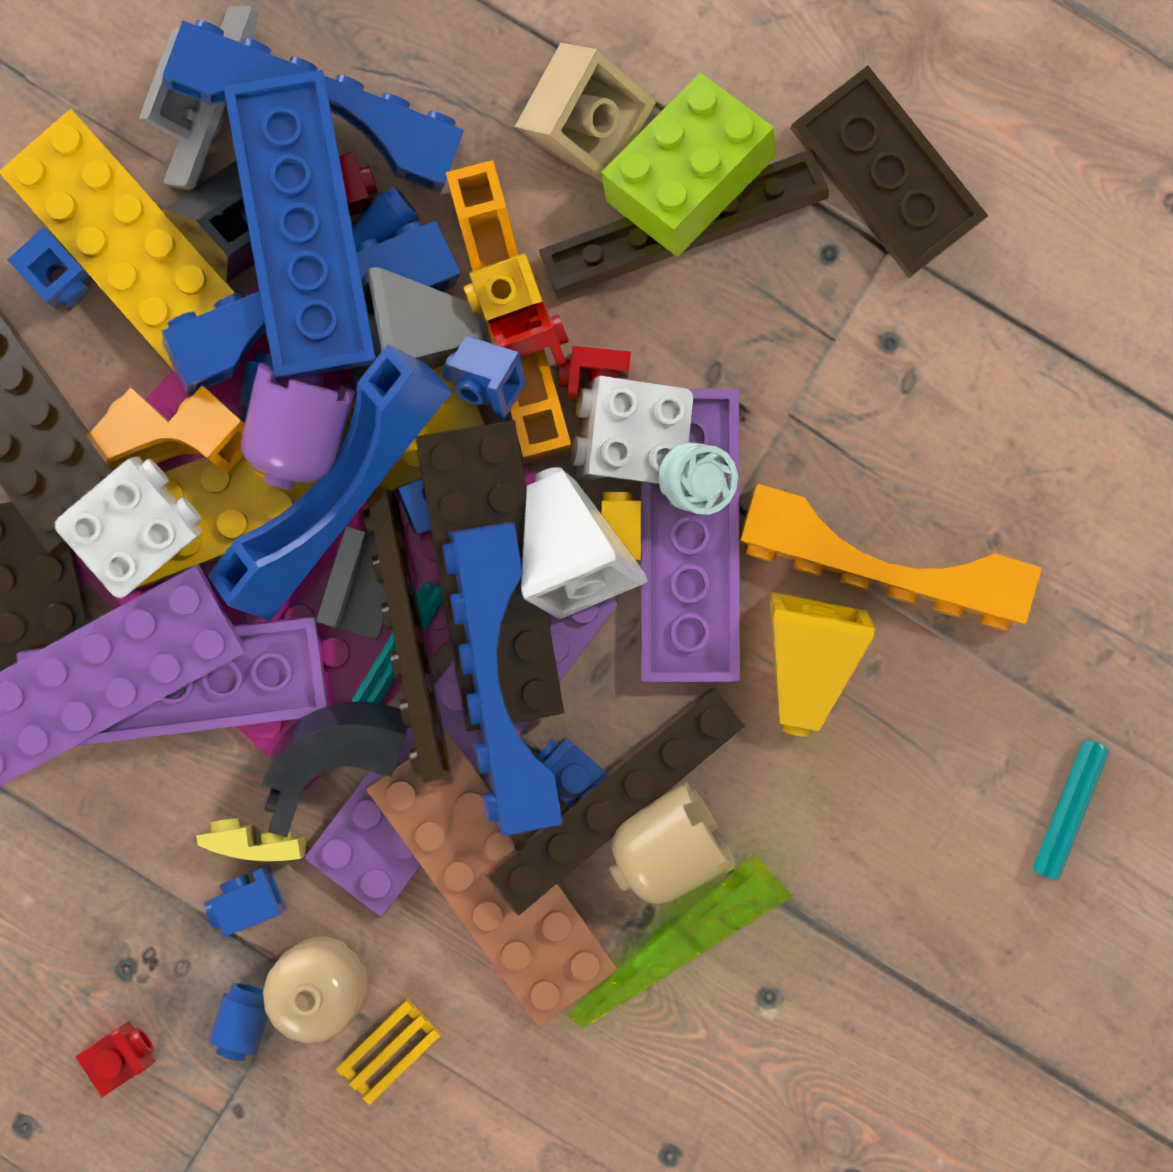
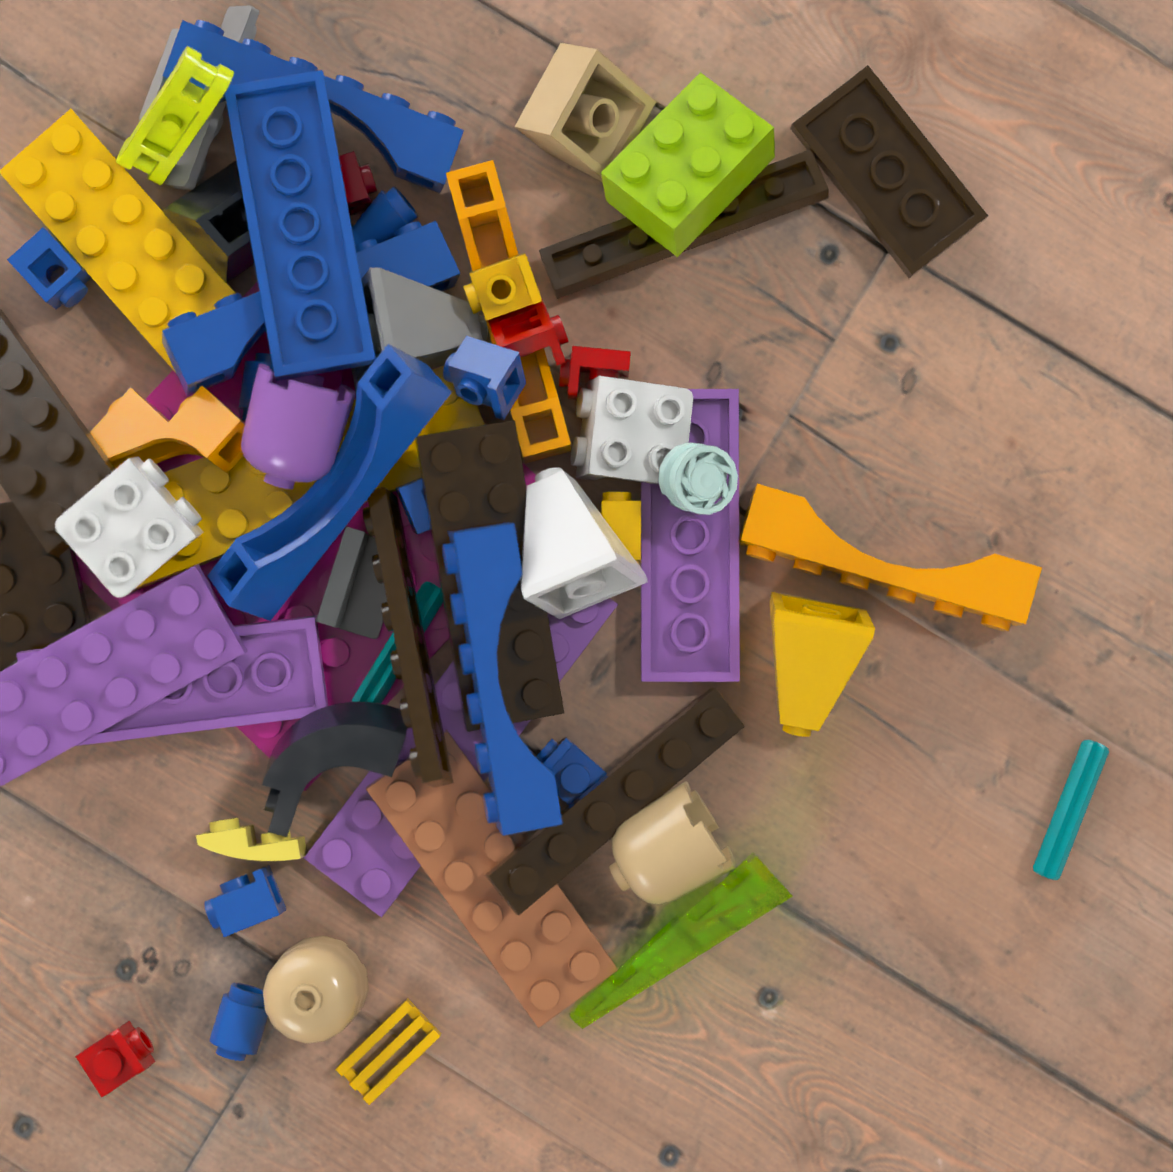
none -> neon yellow plate [116,46,234,186]

